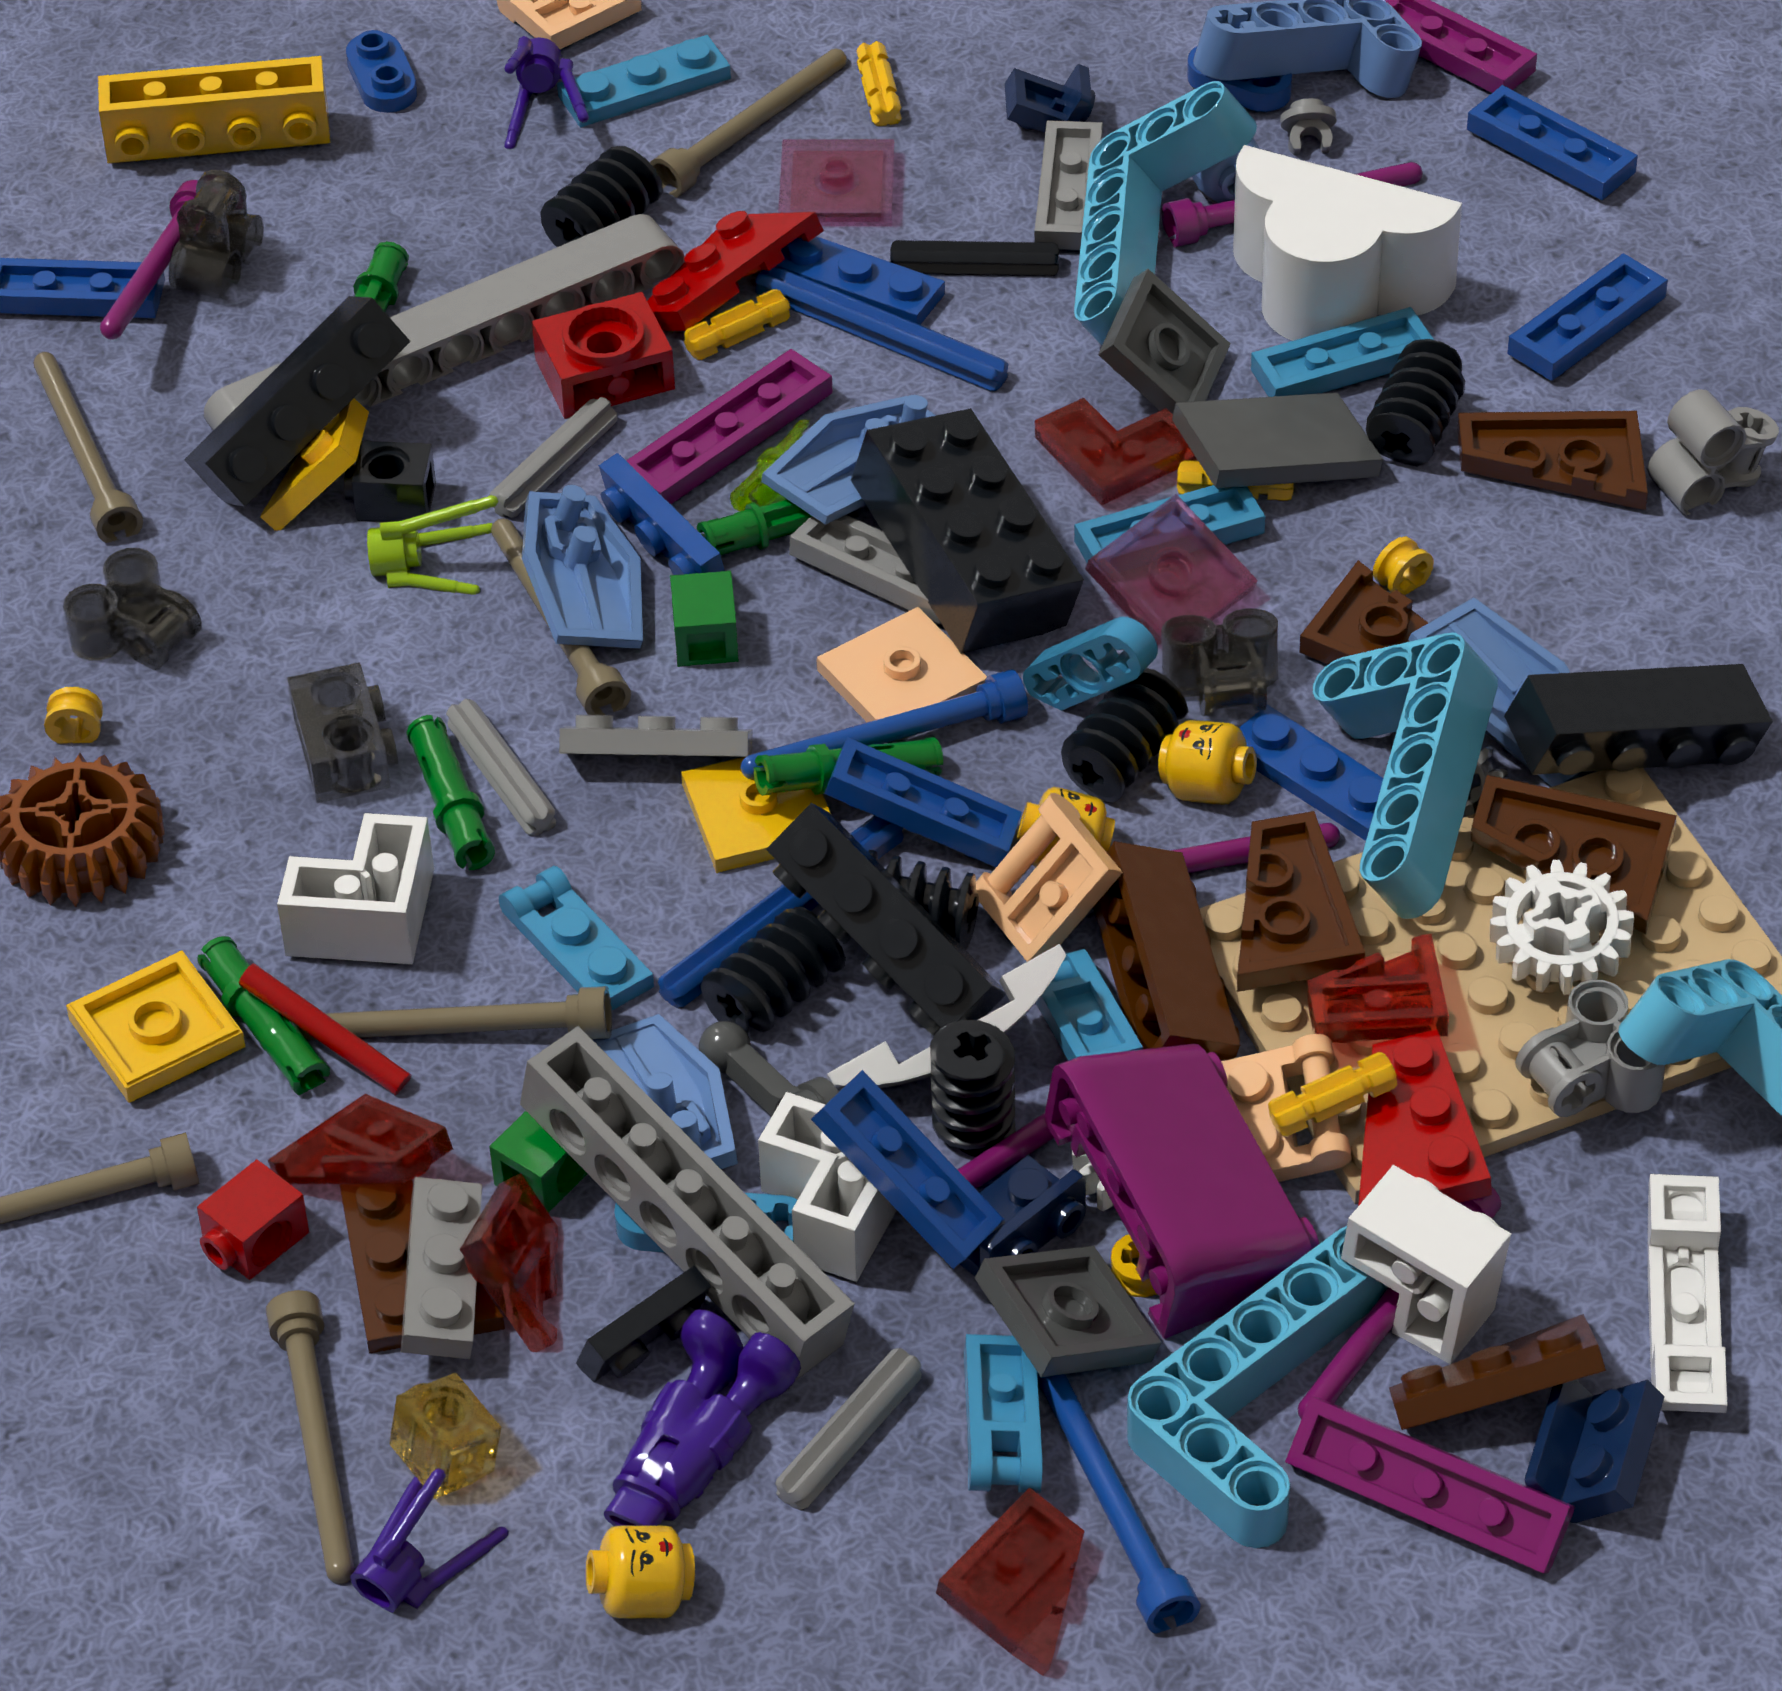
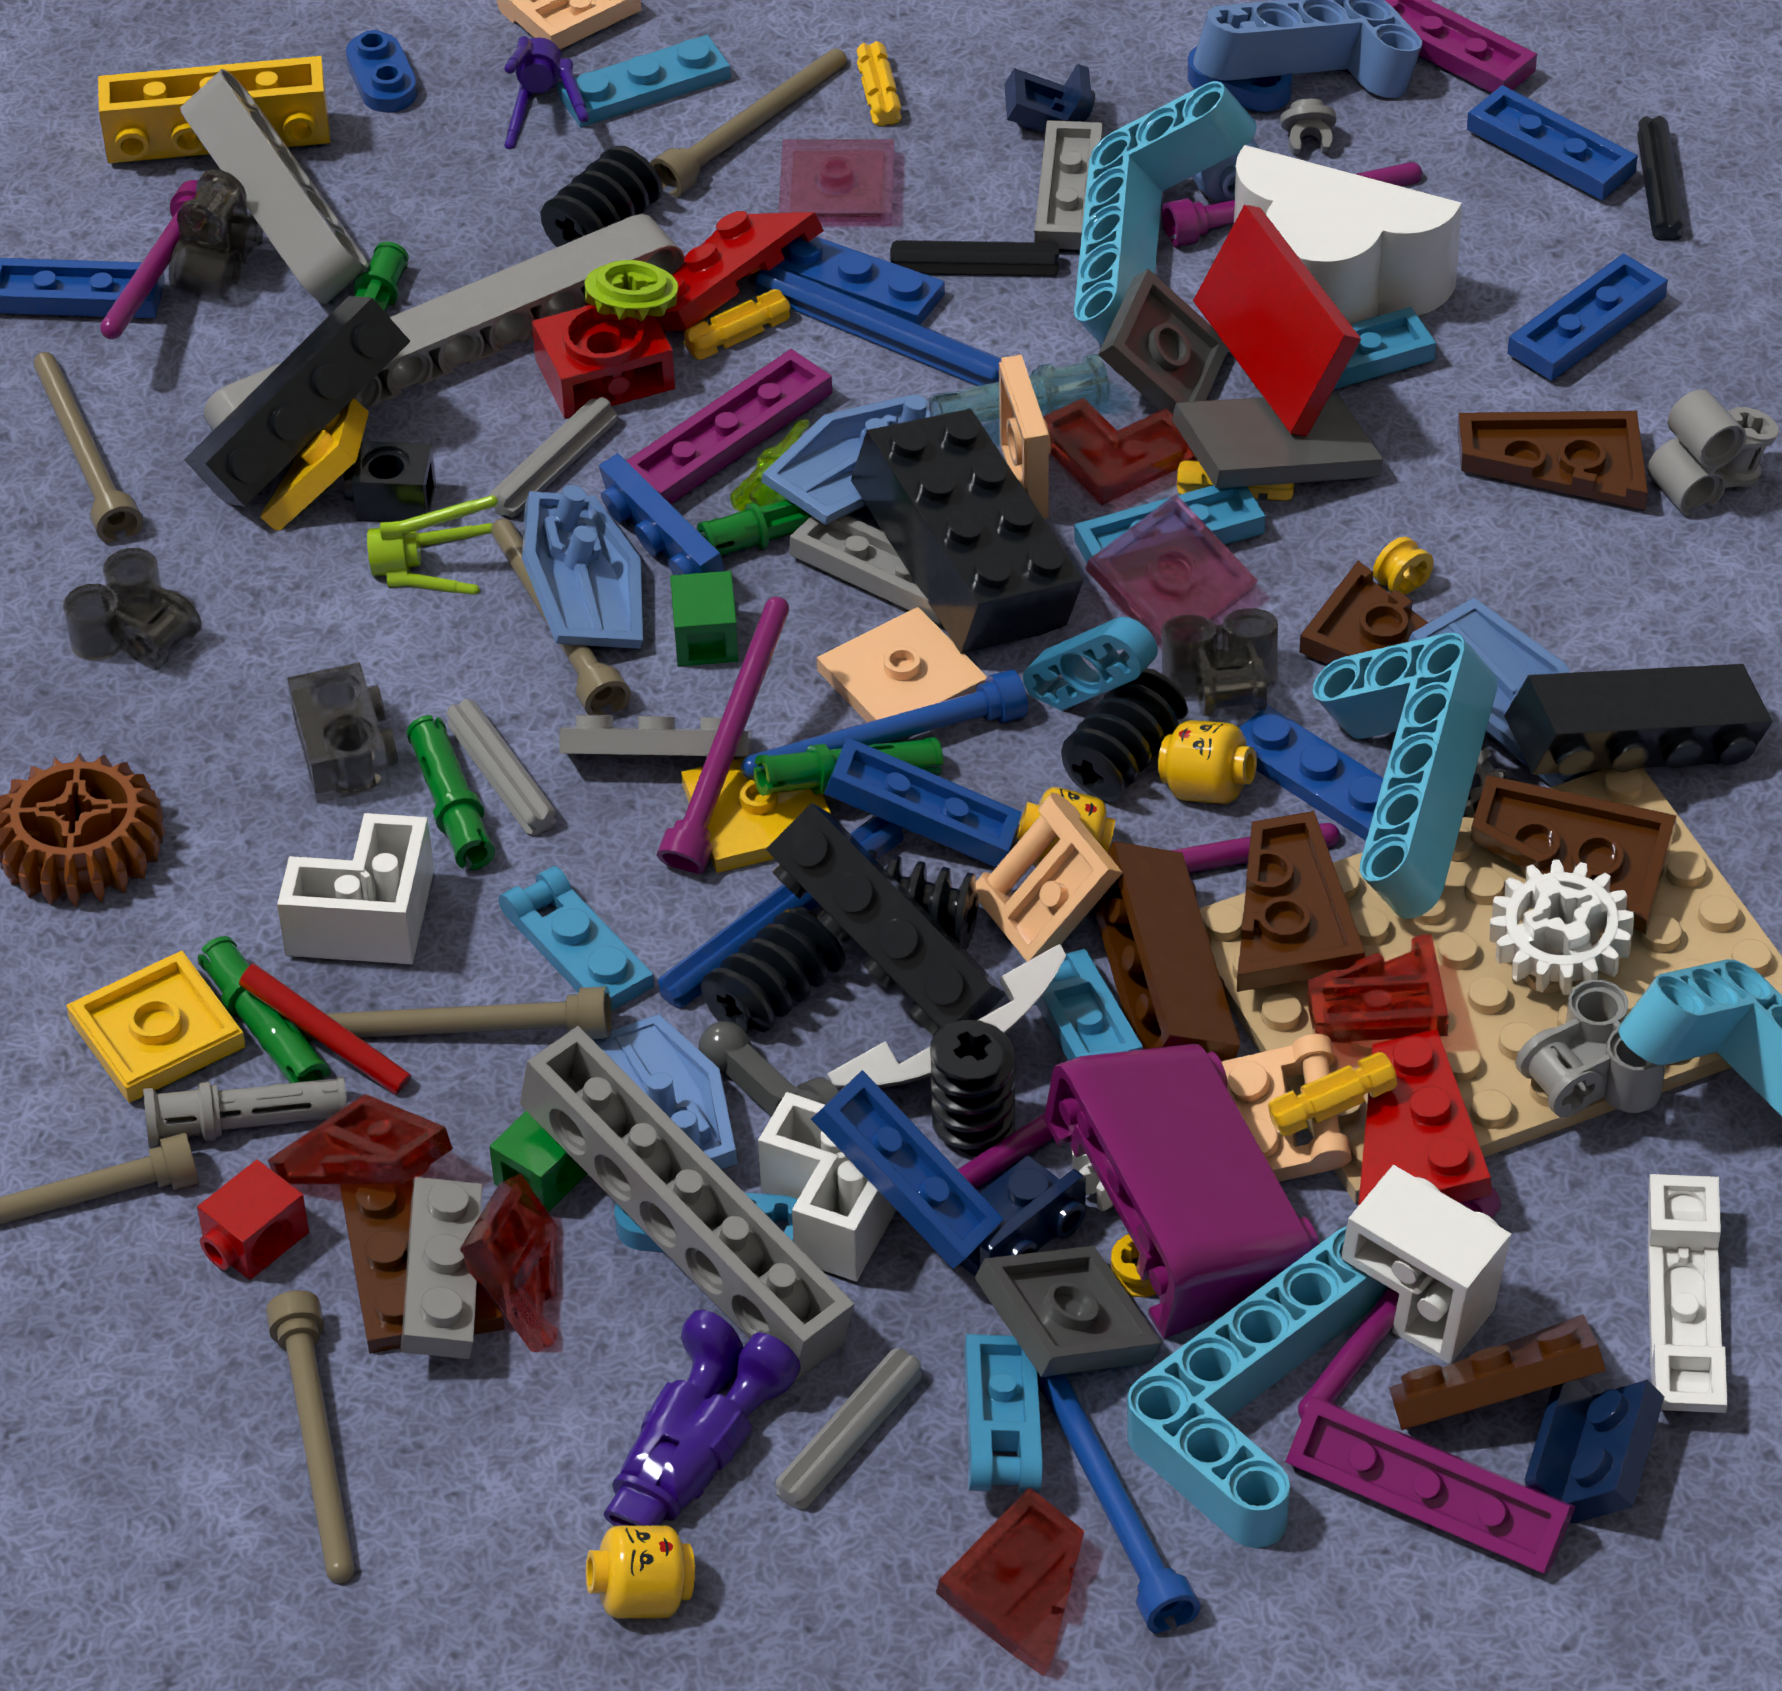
yellow bush [44,687,103,744] -> none
dark purple plant [350,1465,508,1613] -> none
clear yellow brick [389,1372,502,1499] -> none
black plate [576,1265,712,1382] -> none
black piece [1366,339,1465,467] -> none
none -> light grey pin [143,1076,348,1148]
none -> light grey beam [180,69,369,305]
none -> lime gear [584,260,678,321]
none -> magenta piece [656,596,789,874]
none -> clear light blue pin [929,354,1110,423]
none -> light nougat plate [999,355,1051,519]
none -> red tile [1193,204,1361,436]
none -> black axle [1637,115,1684,241]

